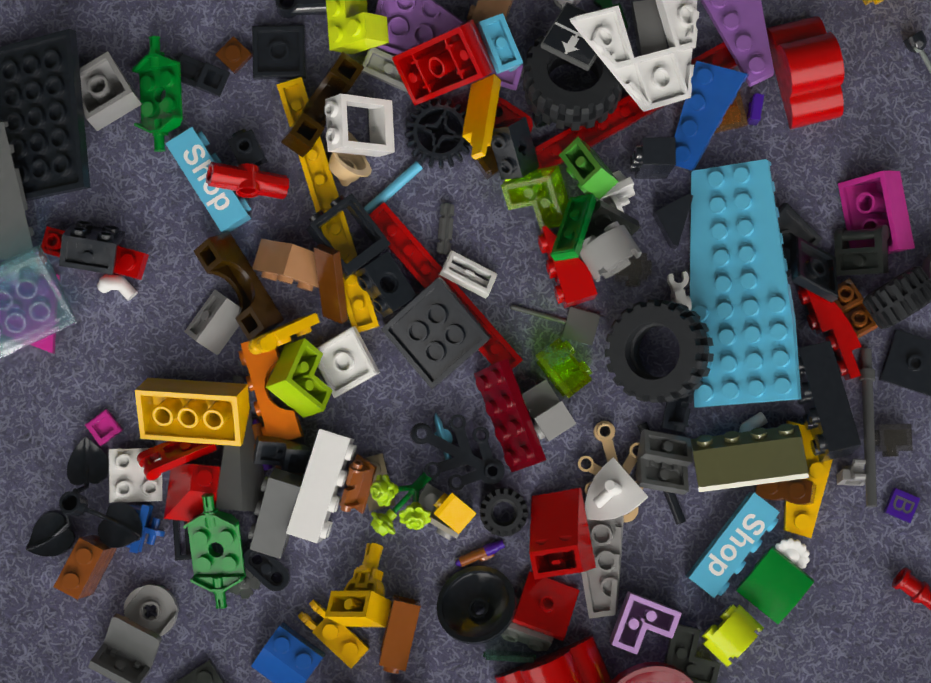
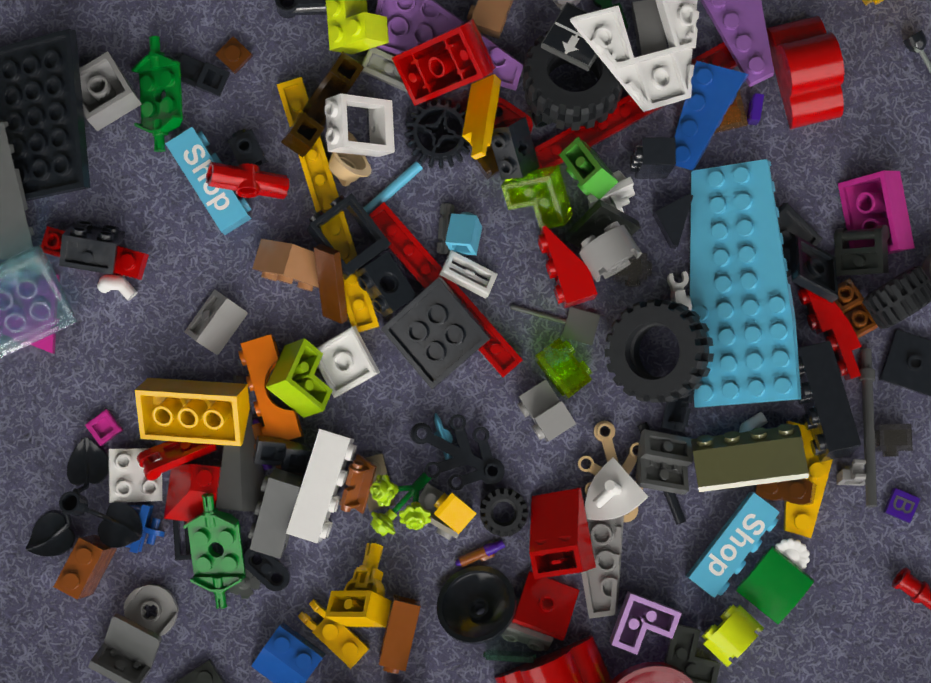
dark brown arch [194,231,284,341] -> none
yellow hinge [248,313,320,355] -> none
black plate [252,25,306,80] -> none
dark red plate [474,359,546,473] -> none
medium azure panel [476,13,523,74] -> none
green tile [551,194,597,261] -> none
none -> medium azure brick [445,212,482,256]

